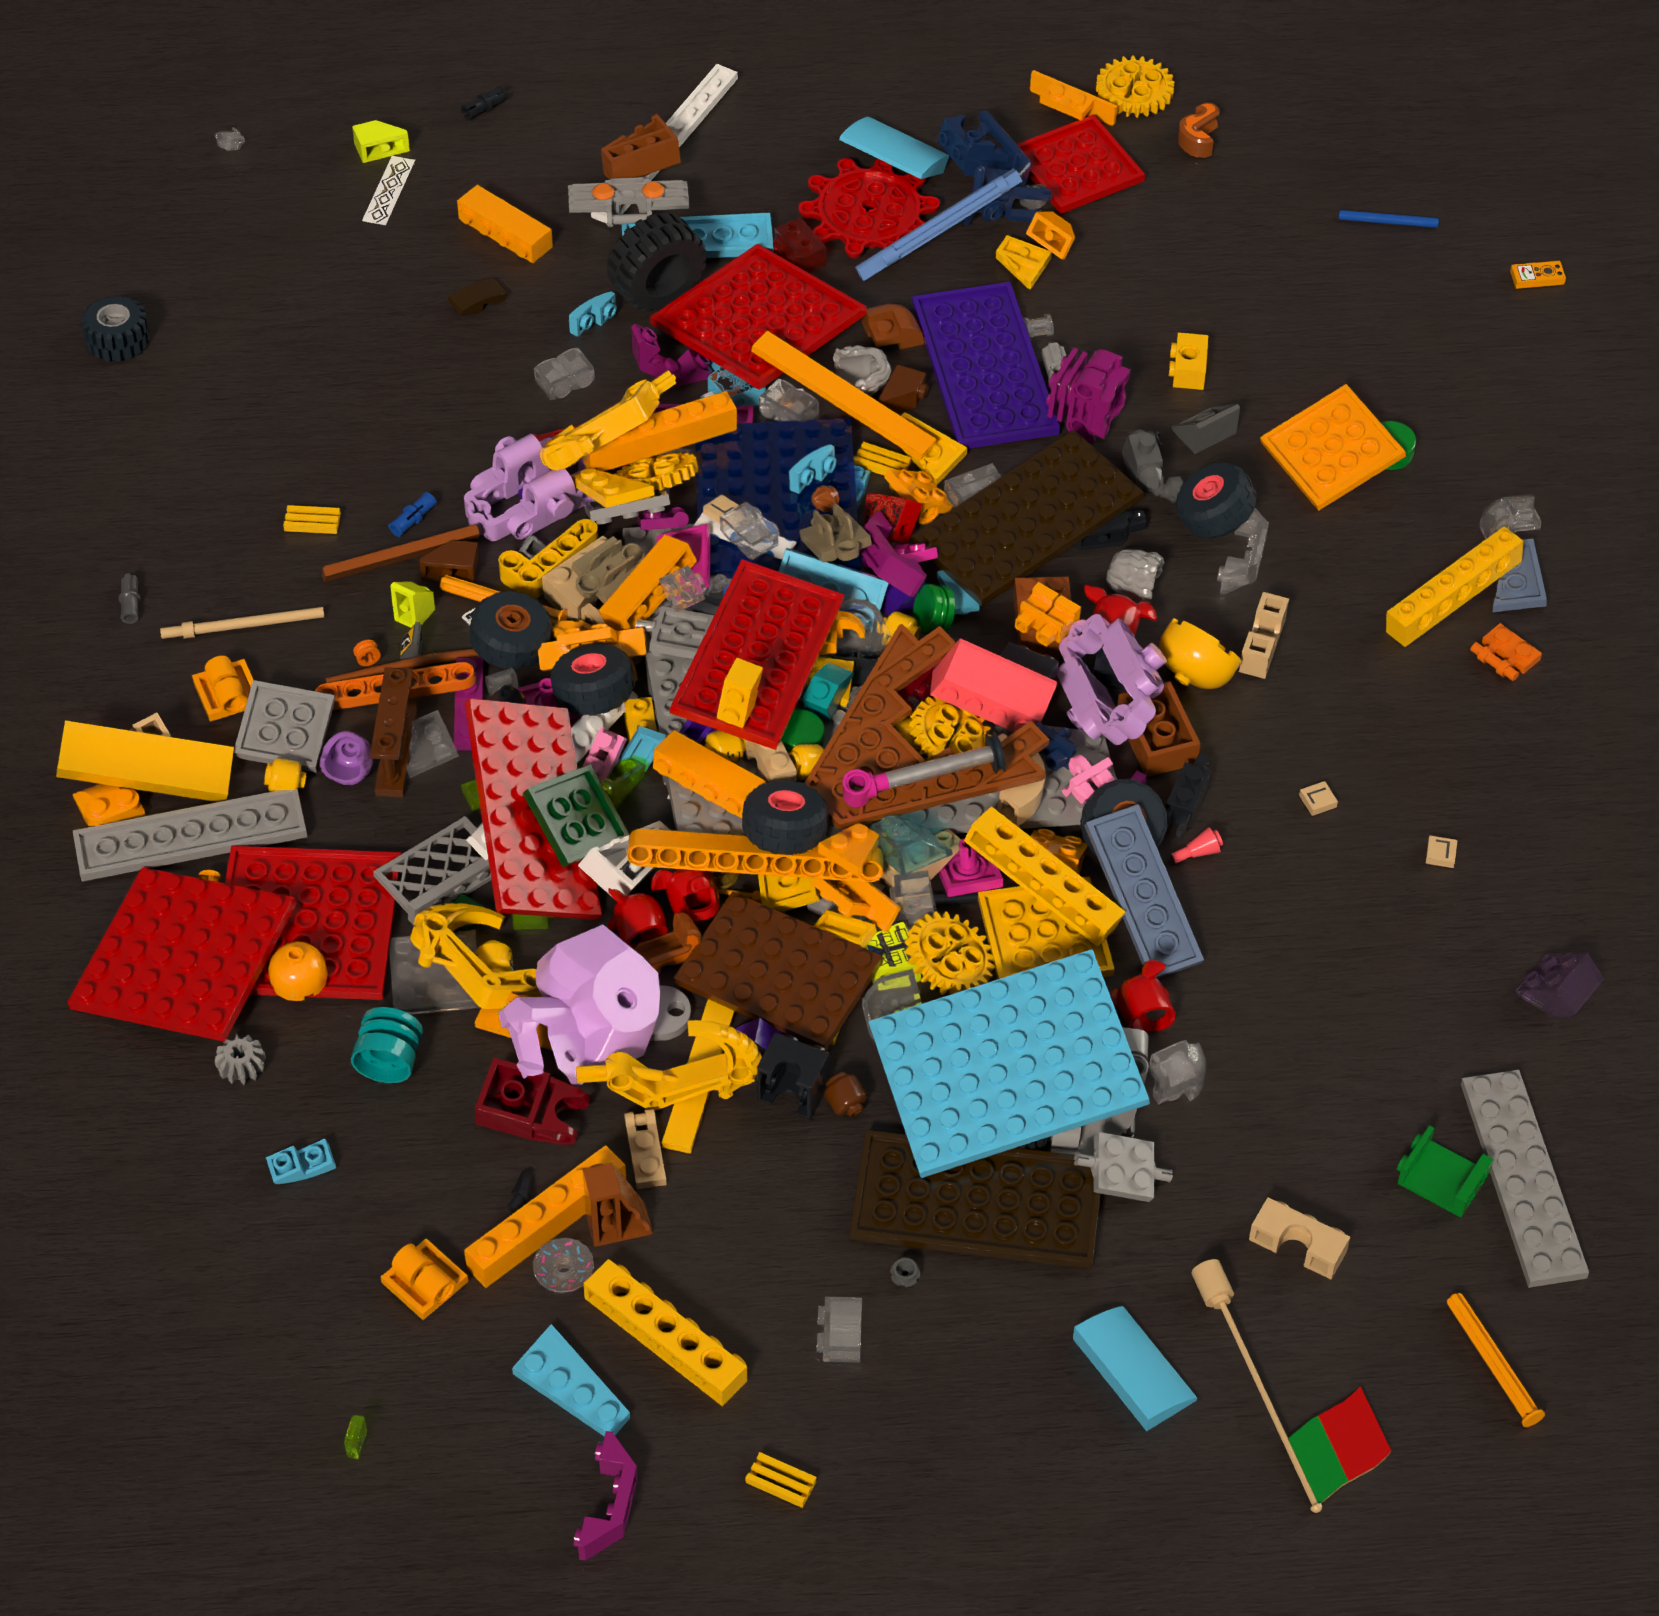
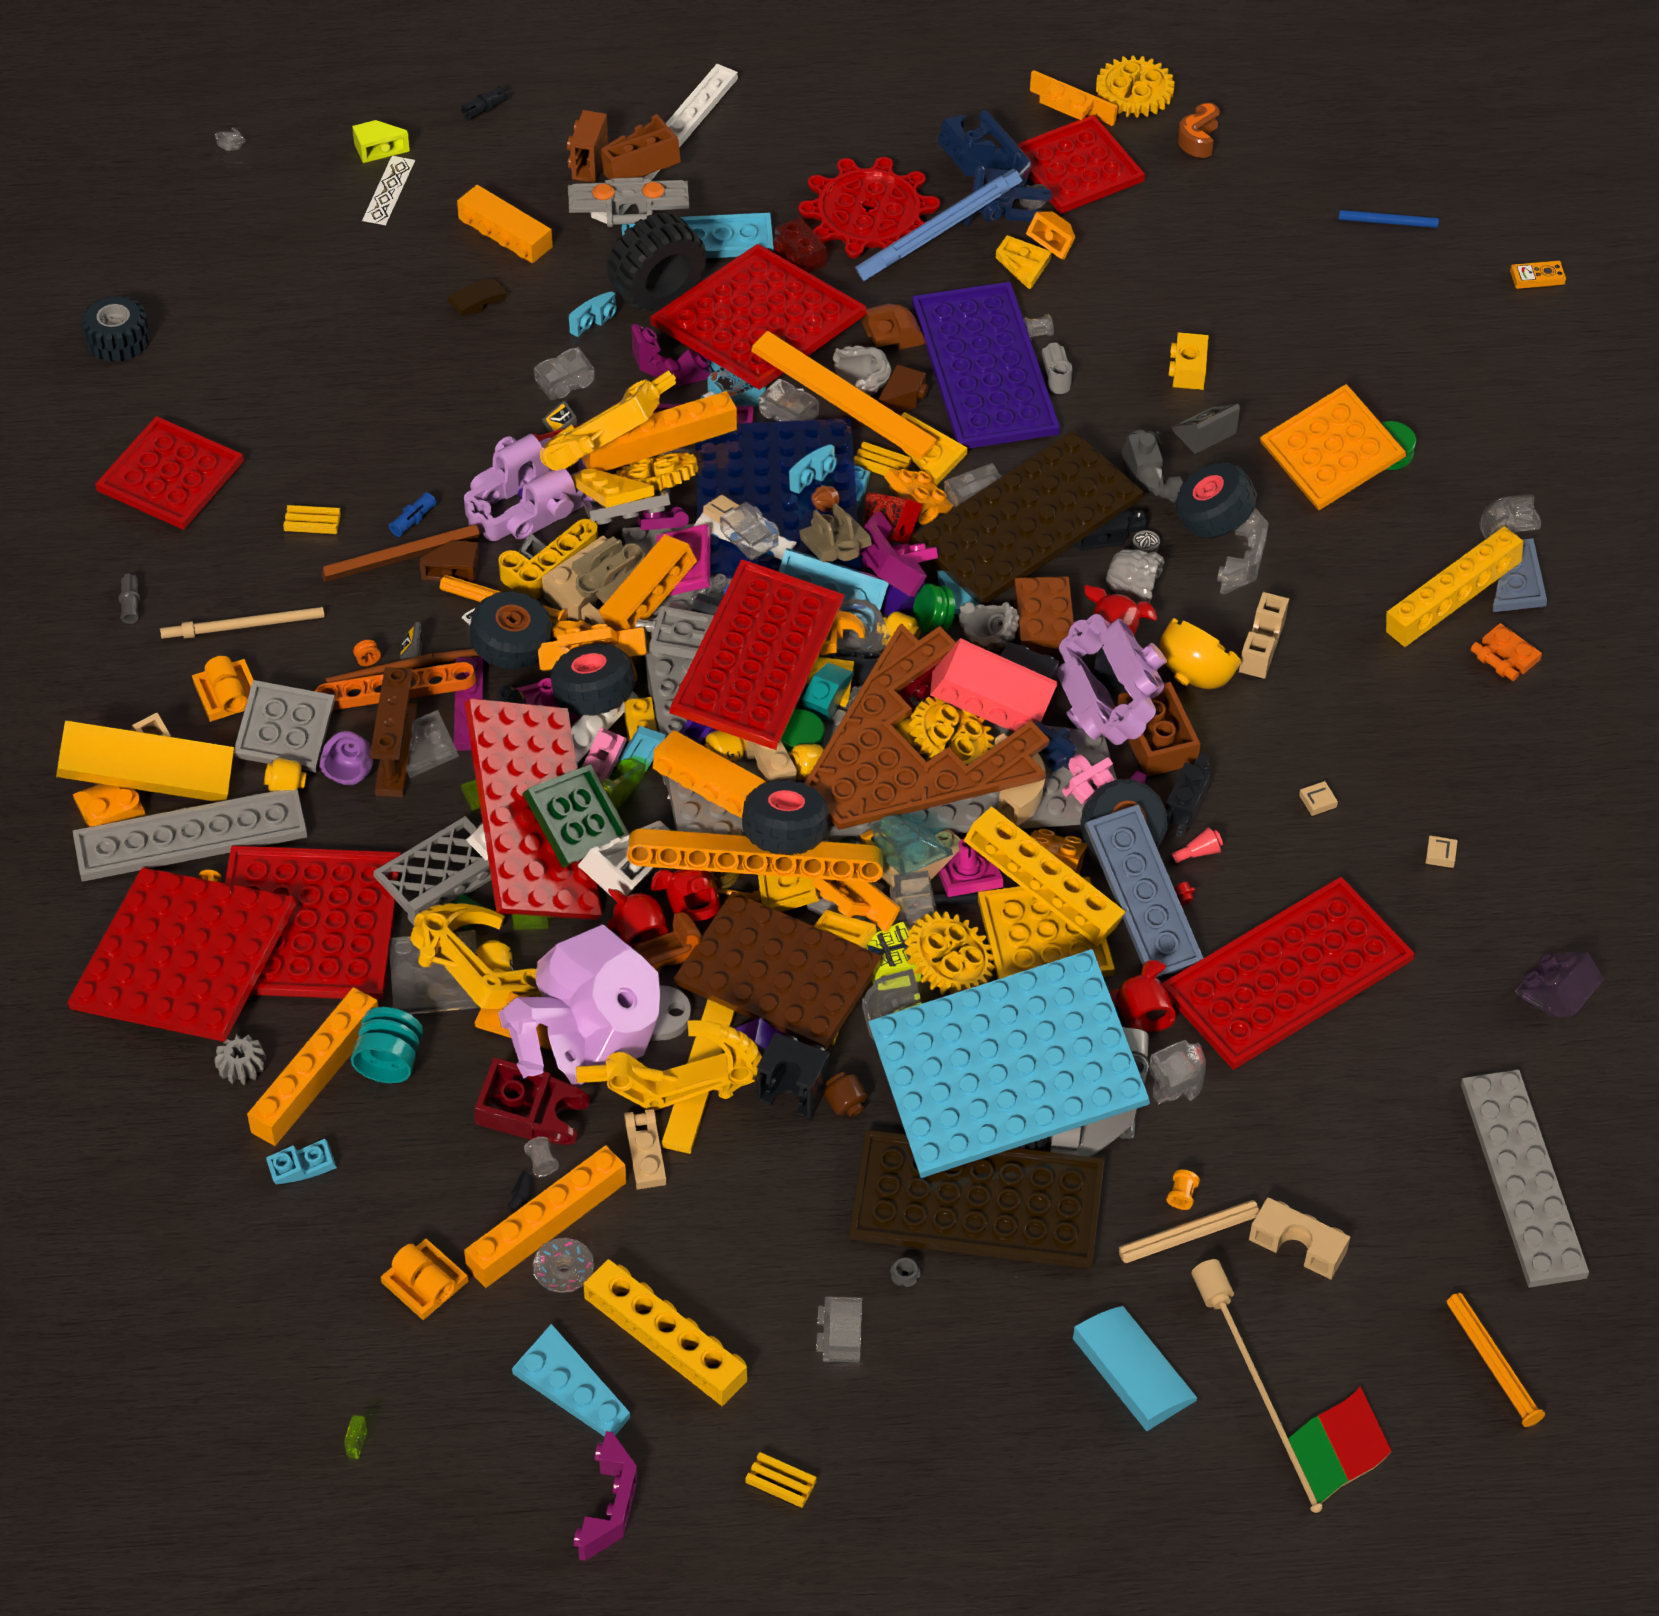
light orange cylinder [268,941,328,1001] -> none
neon yellow slope [390,582,435,628] -> none
clear brick [485,668,519,696] -> none
dark orange wedge [583,1163,653,1247] -> none
clear brick [659,565,705,613] -> none
yellow brick [717,658,763,728] -> none
light orange wing [818,823,880,877] -> none
medium azure slope [839,117,949,179] -> none
piece [843,731,1006,808] -> none
light orange hips [1015,582,1081,646] -> none
magenta piece [1046,348,1131,444] -> none
light grey plate [1074,1132,1173,1202] -> none
green panel [1397,1125,1494,1218] -> none
none -> red plate [95,416,244,530]
none -> light orange brick [247,987,378,1146]
none -> clear bush [524,1137,559,1177]
none -> slope [542,401,577,432]
none -> dark orange brick [567,110,608,183]
none -> light grey hair [958,602,1019,651]
none -> tan axle [1119,1200,1260,1263]
none -> tile [1133,530,1160,553]
none -> red plate [1162,877,1415,1070]
none -> light orange bush [1166,1170,1200,1210]
none -> red plate [1174,882,1195,906]

